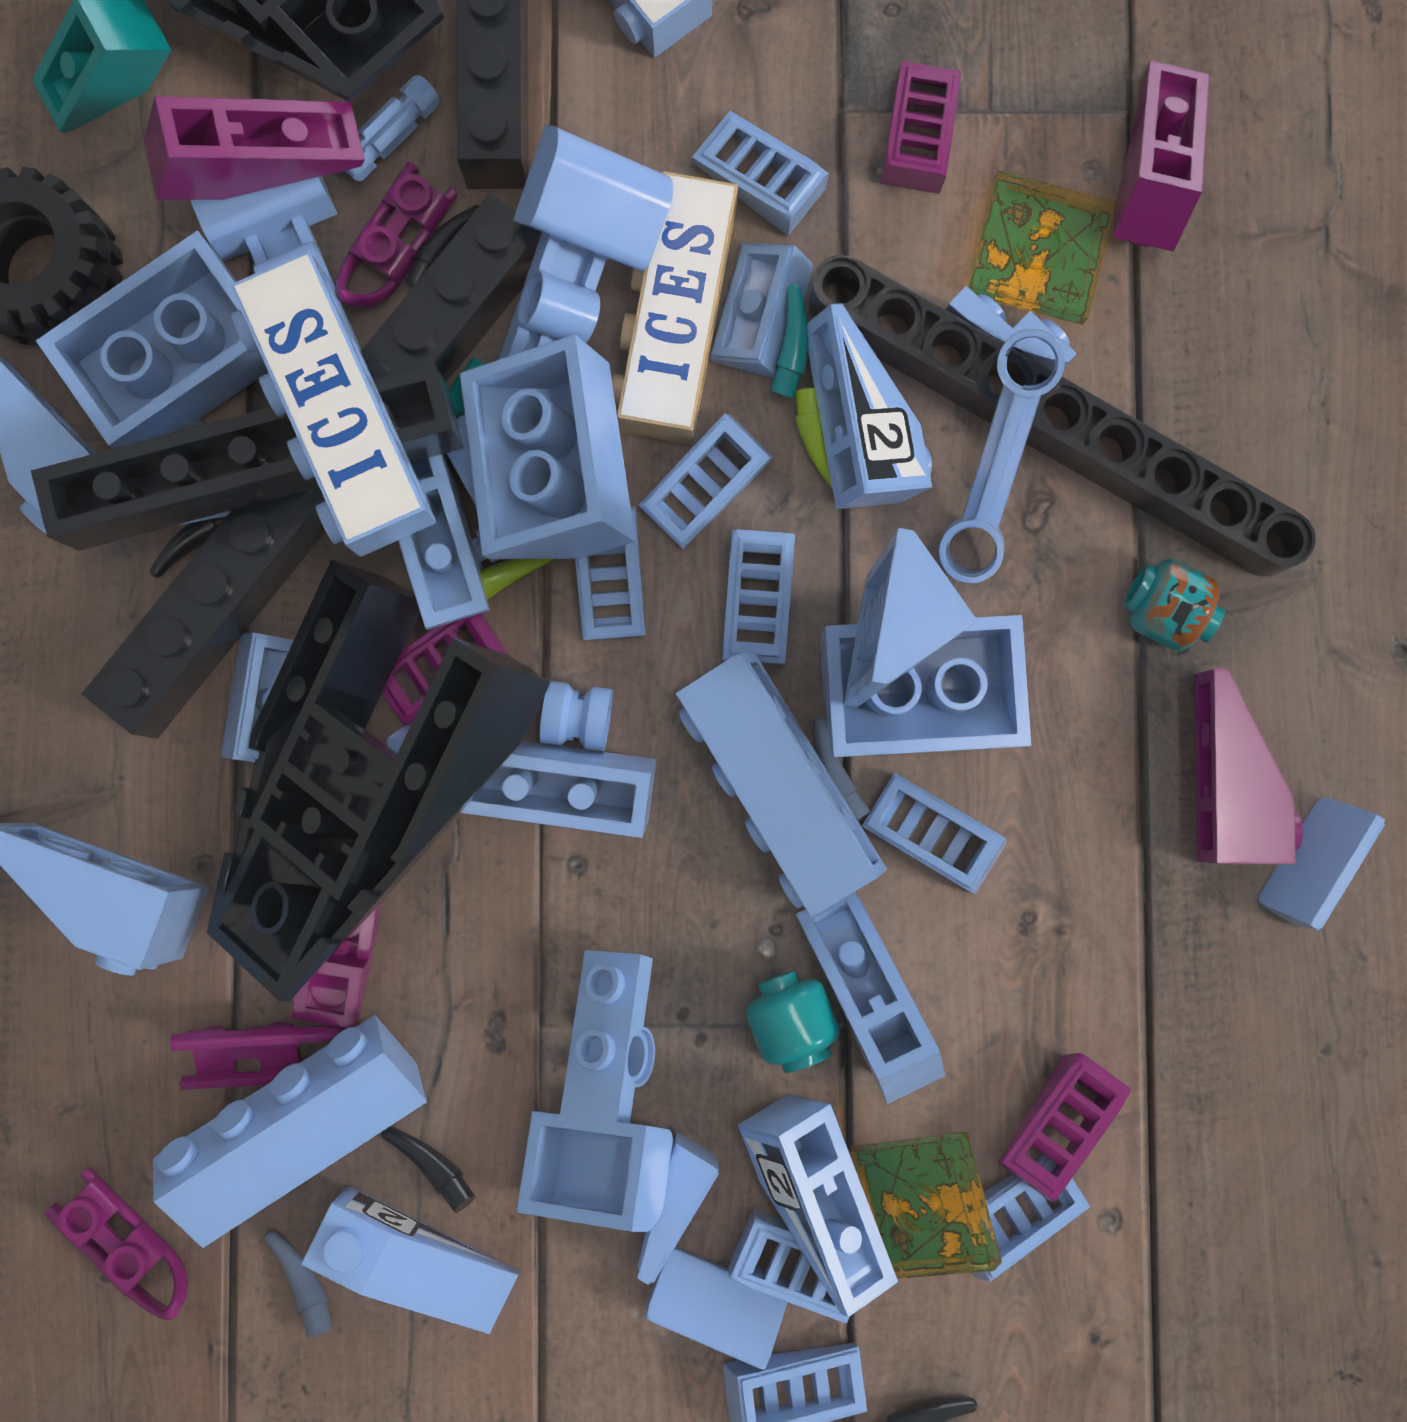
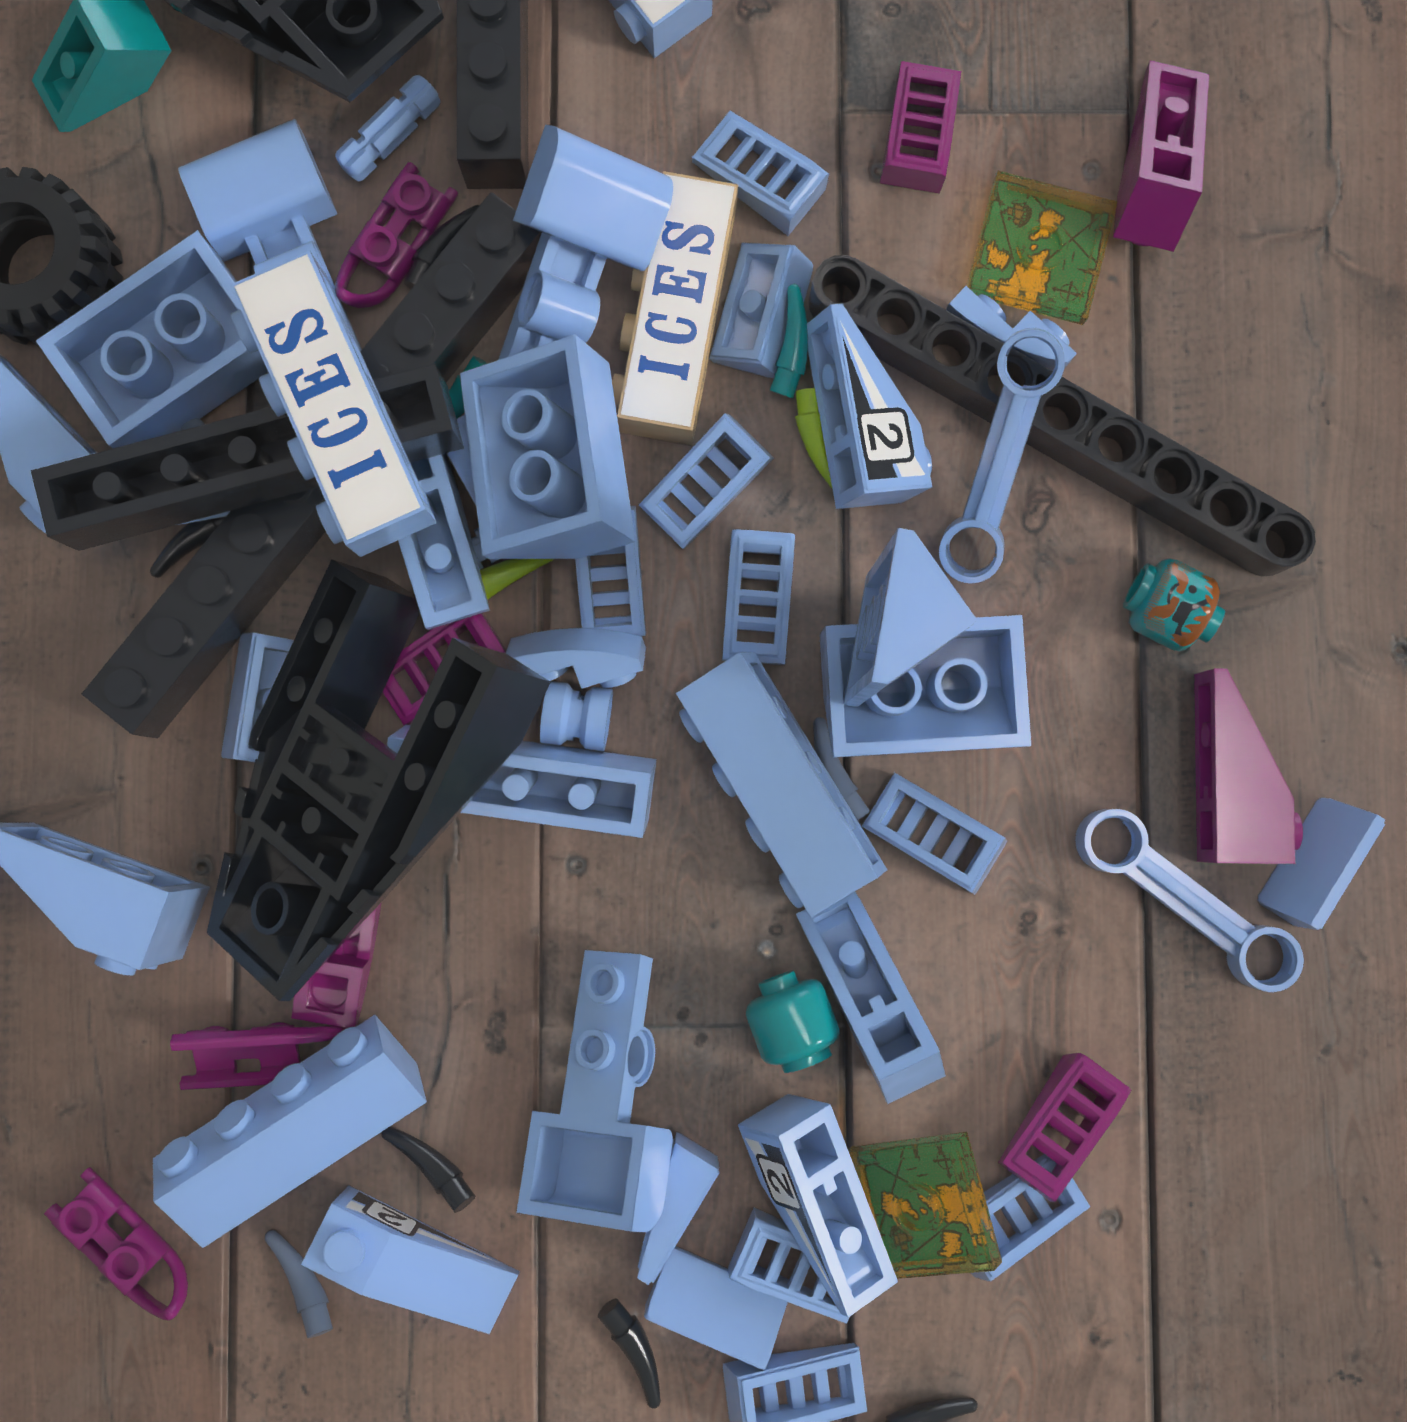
magenta slope [144,96,365,200] -> none
none -> light blue slope [505,628,646,689]
none -> black helmet [598,1298,661,1409]
none -> light blue piece [1075,809,1304,992]

